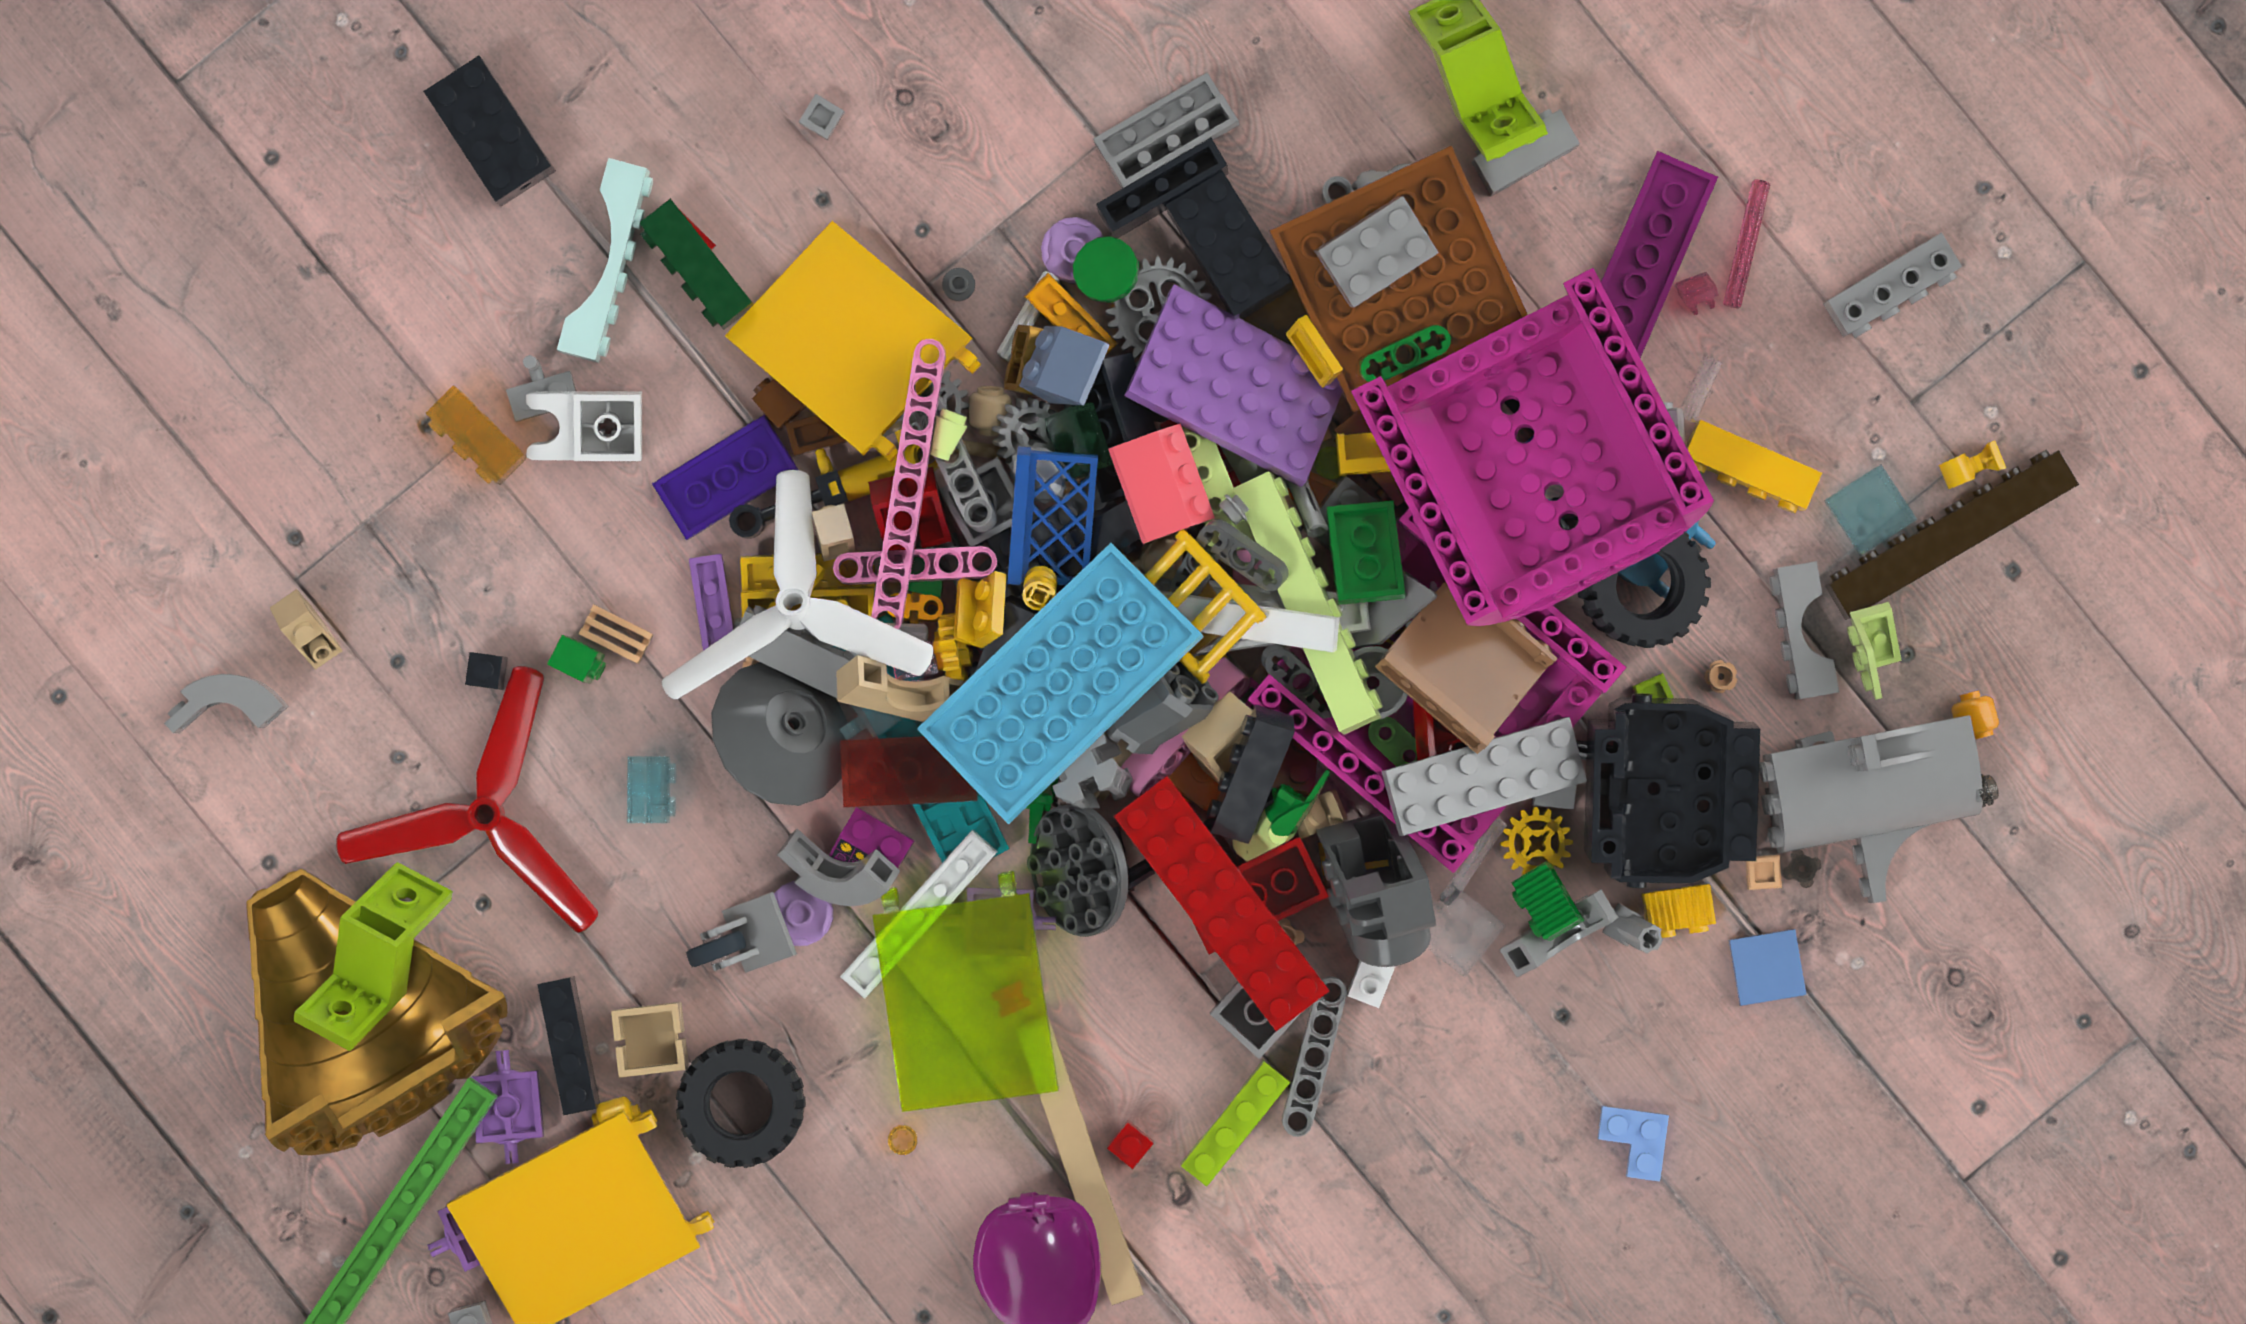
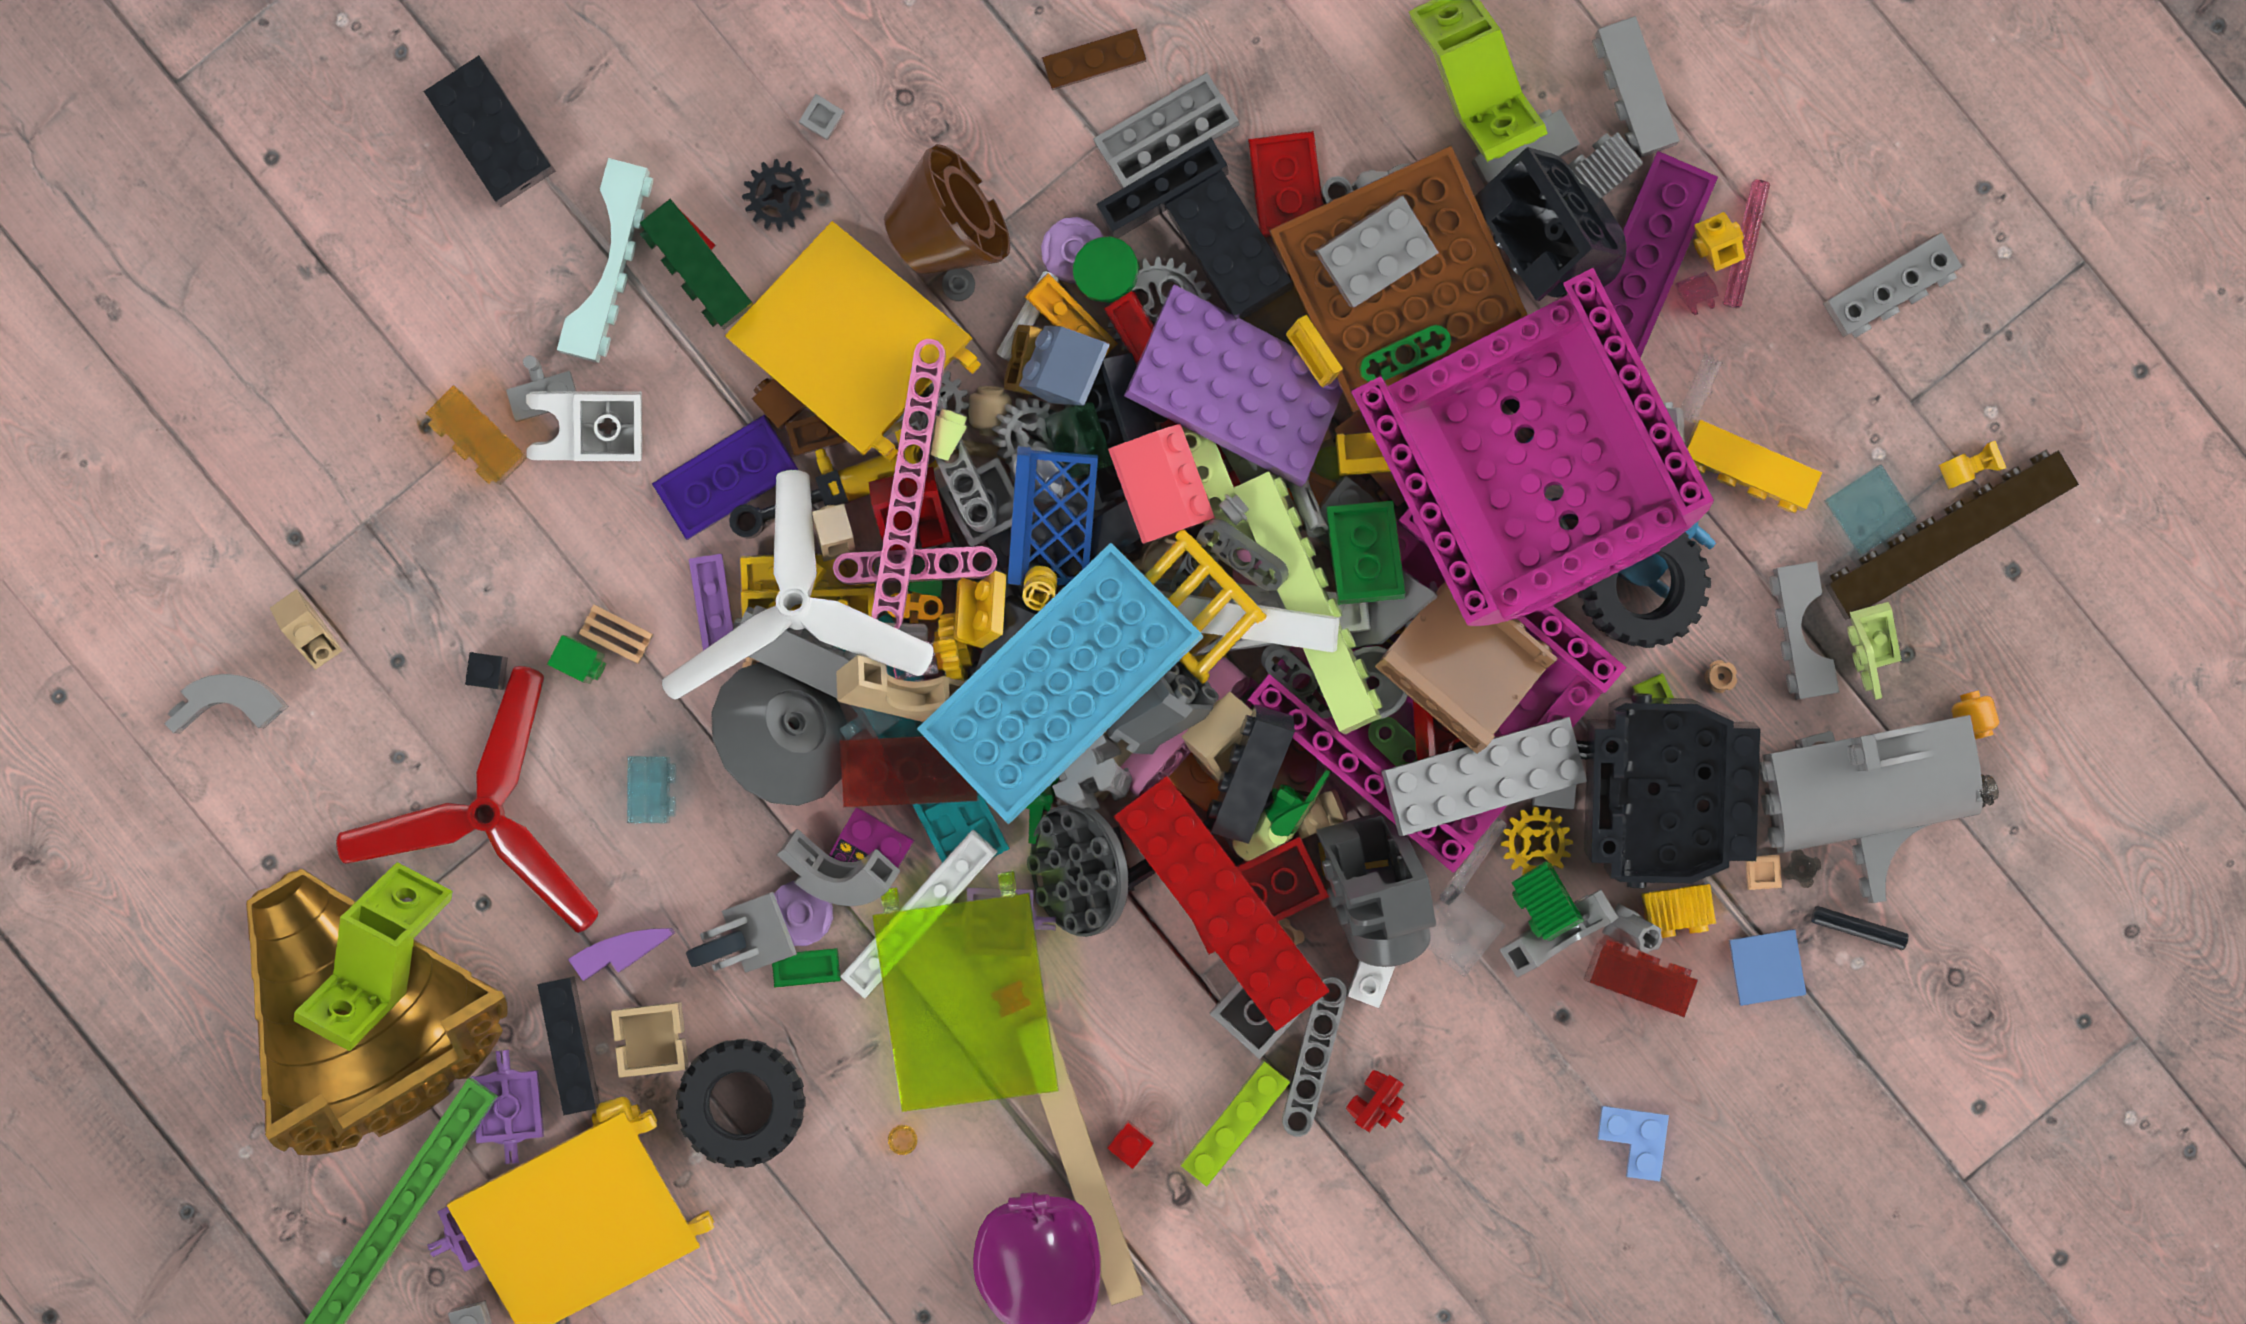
none -> medium lavender slope [568,928,675,981]
none -> black gear [742,159,815,232]
none -> green tile [772,948,841,988]
none -> reddish brown cone [884,144,1010,274]
none -> reddish brown plate [1042,28,1146,91]
none -> red tile [1104,291,1154,365]
none -> red tile [1248,131,1323,238]
none -> red hips [1346,1070,1405,1133]
none -> black brick [1474,147,1627,301]
none -> light grey brick [1569,132,1643,199]
none -> clear red brick [1583,939,1698,1017]
none -> light grey brick [1592,16,1680,158]
none -> yellow brick [1693,212,1745,272]
none -> black axle [1811,906,1909,950]

